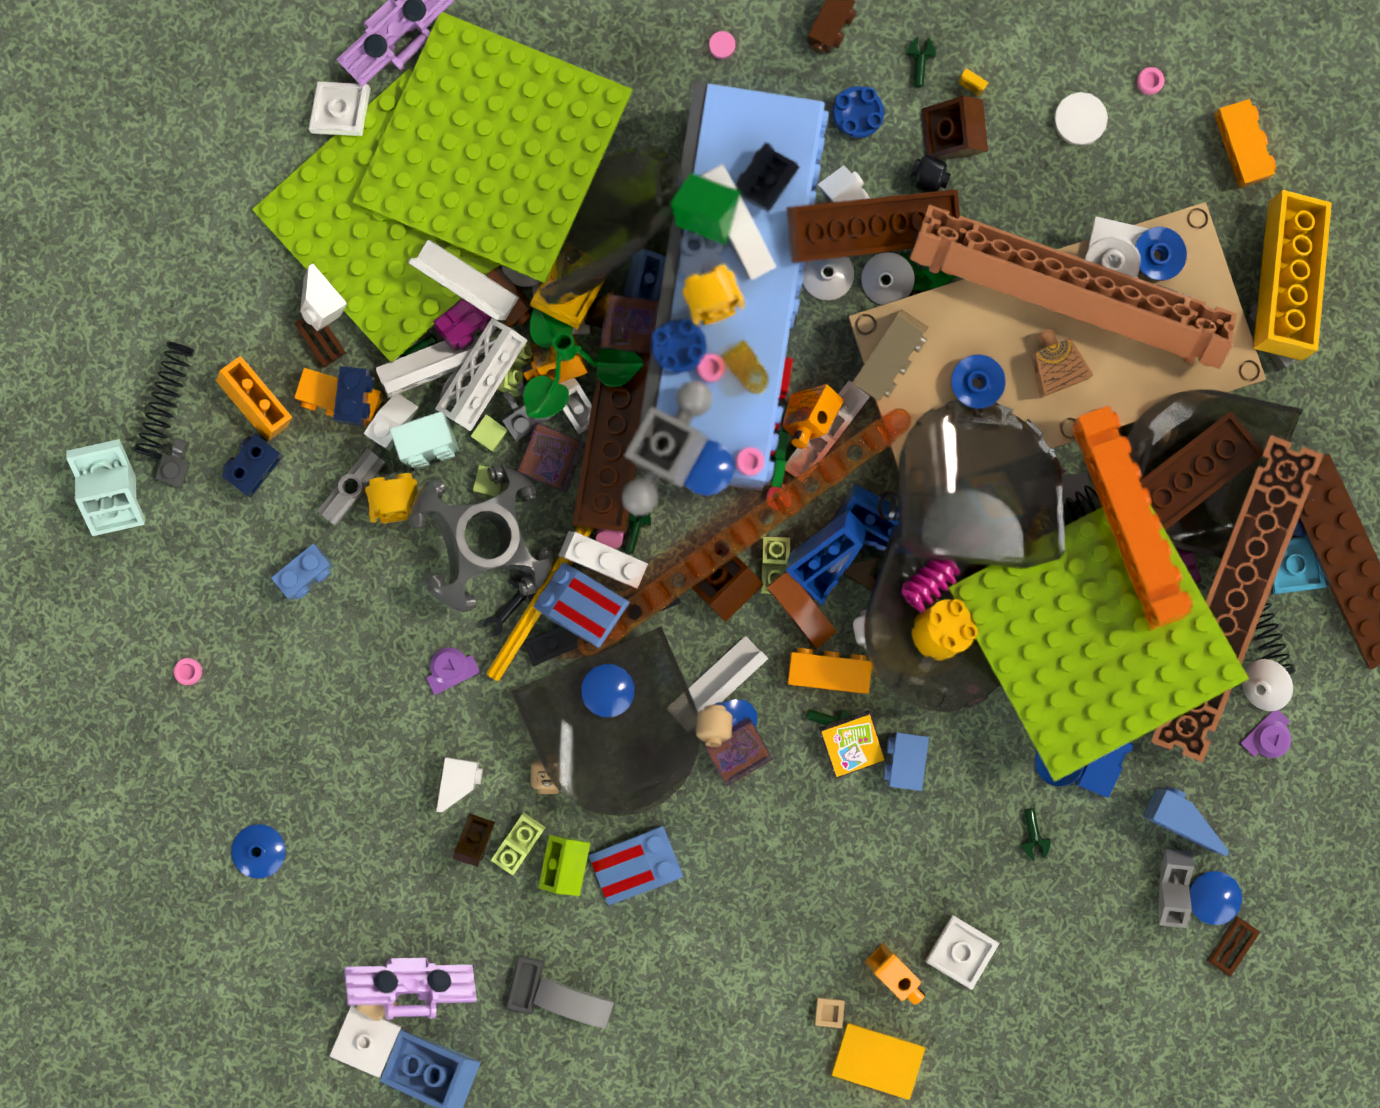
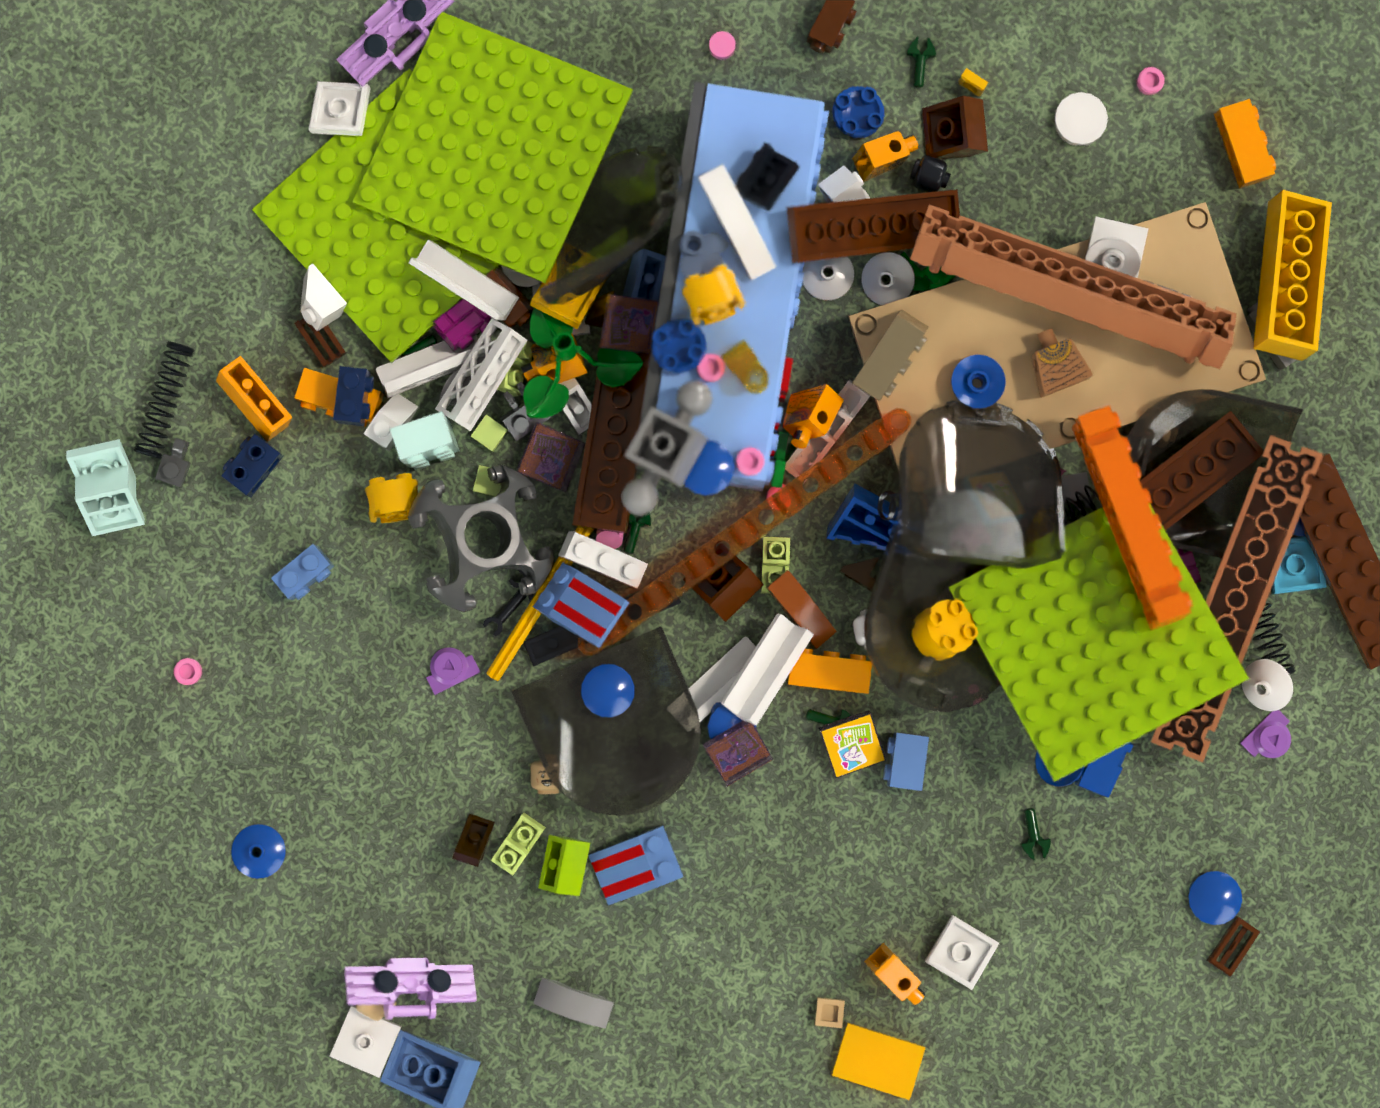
light grey piece [317,448,386,526] -> none
white slope [436,757,483,812] -> none
dark grey tile [506,955,545,1015] -> none
green slope [671,173,741,245] -> none
tan head [696,705,732,747] -> none
blue wedge [785,510,867,605] -> none
dark pink piece [901,553,960,613] -> none
blue dish [1135,227,1187,281] -> none
medium blue slope [1143,786,1229,856] -> none
light grey brick [1158,848,1194,928] -> none
none -> white panel [721,614,814,725]
none -> light orange torso [852,131,918,182]

